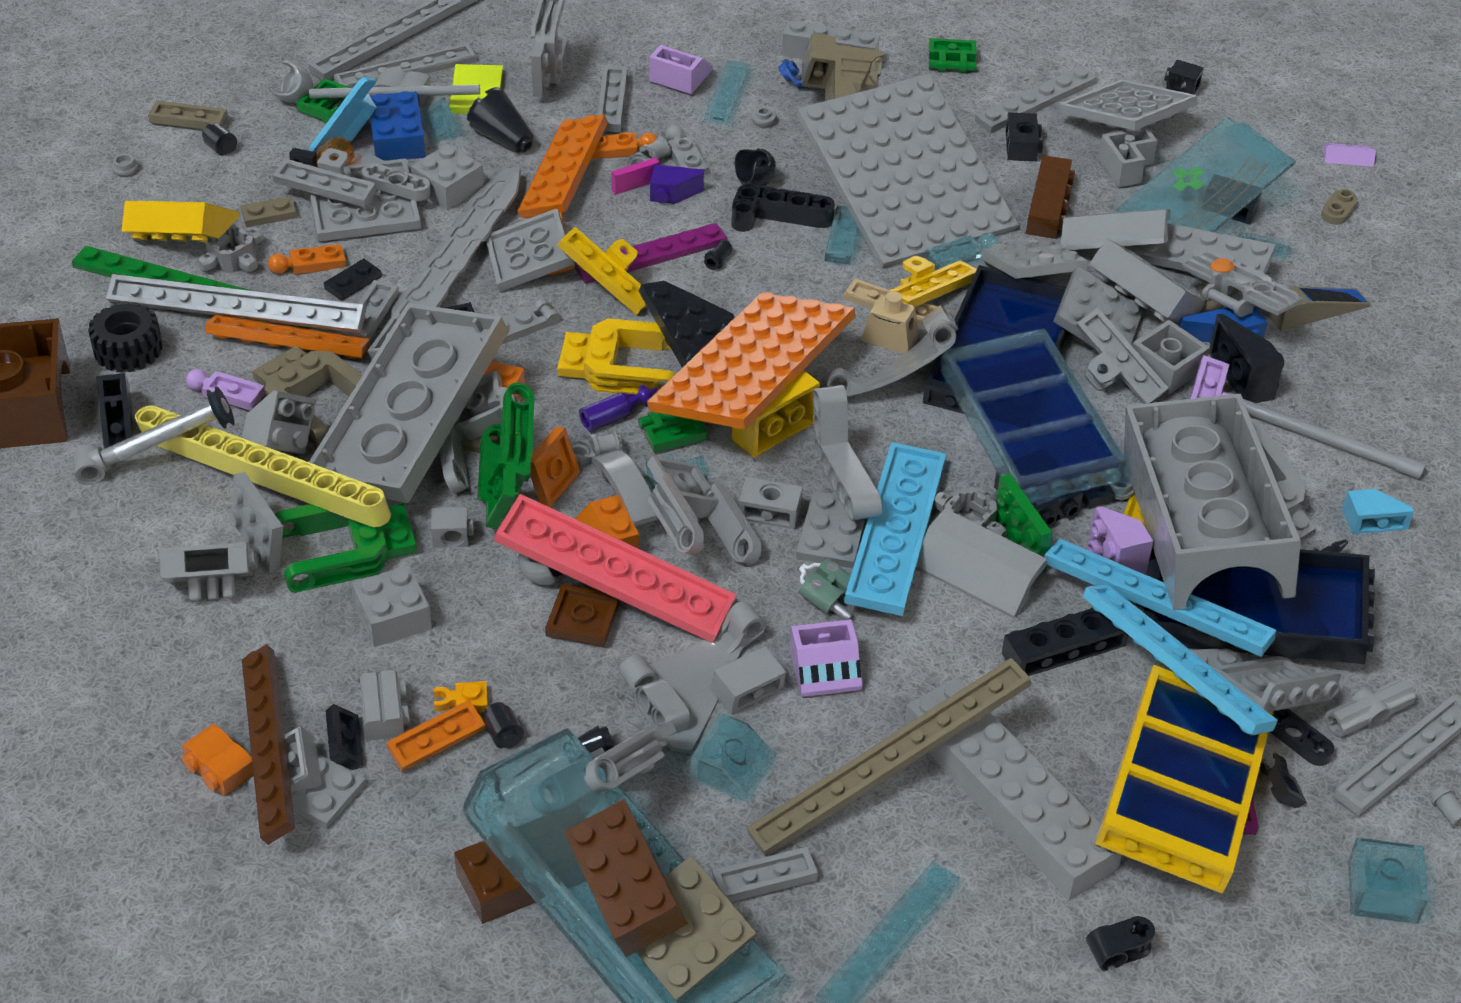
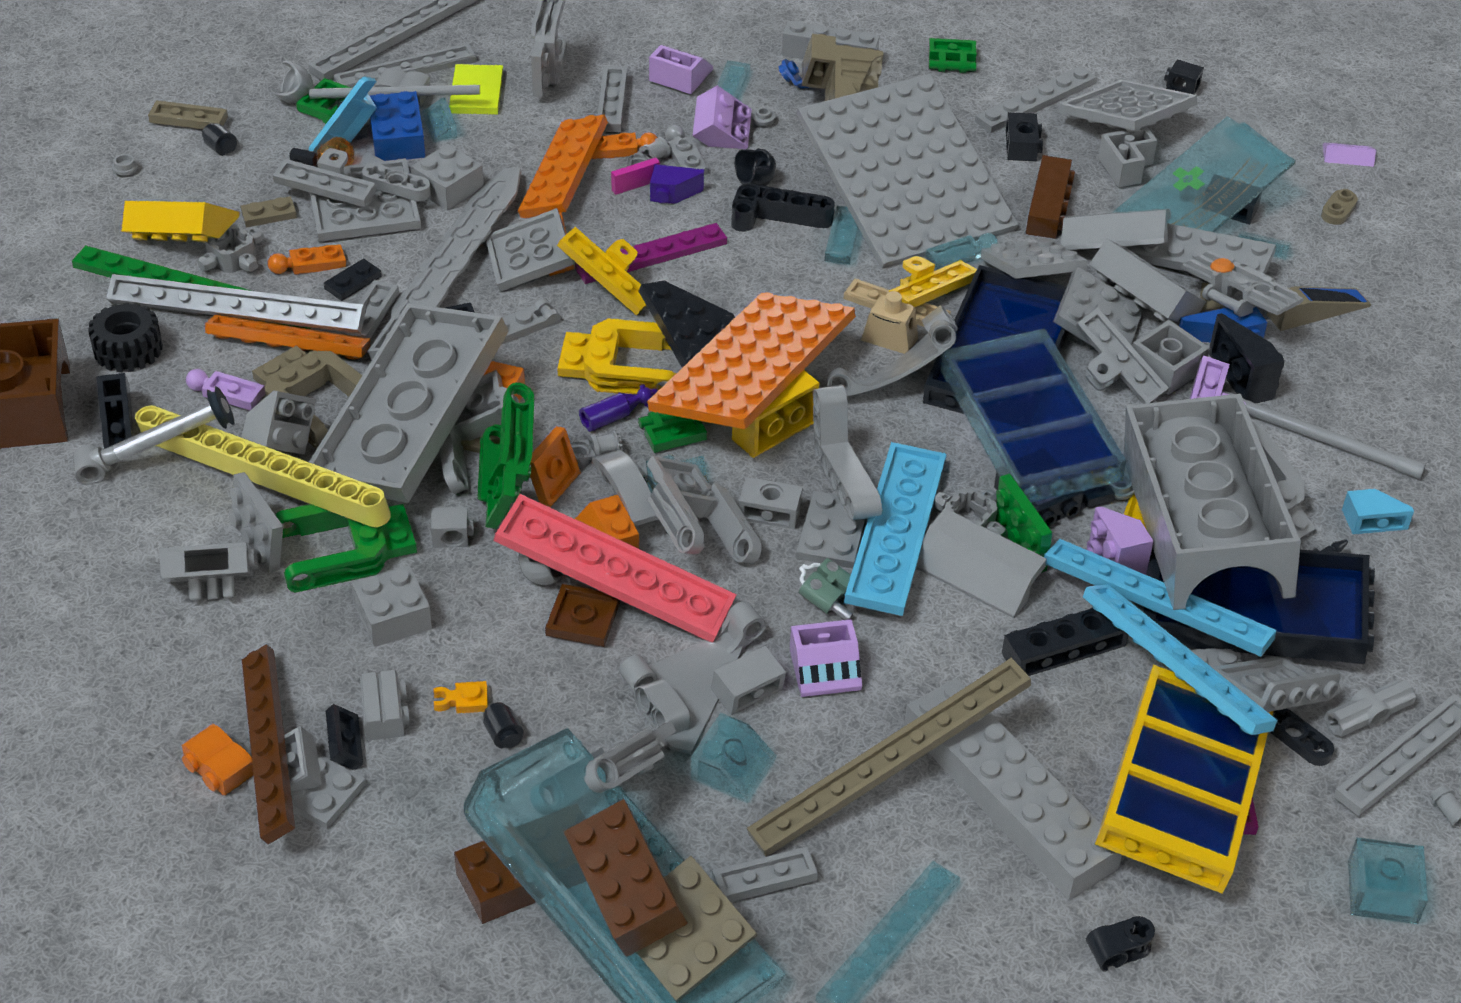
orange plate [386,699,486,772] -> none
black cone [467,87,534,153] -> none
black cone [565,725,614,761] -> none
black pin [704,240,733,270] -> none
black plate [1260,753,1307,808] -> none
none -> lavender slope [693,85,752,149]

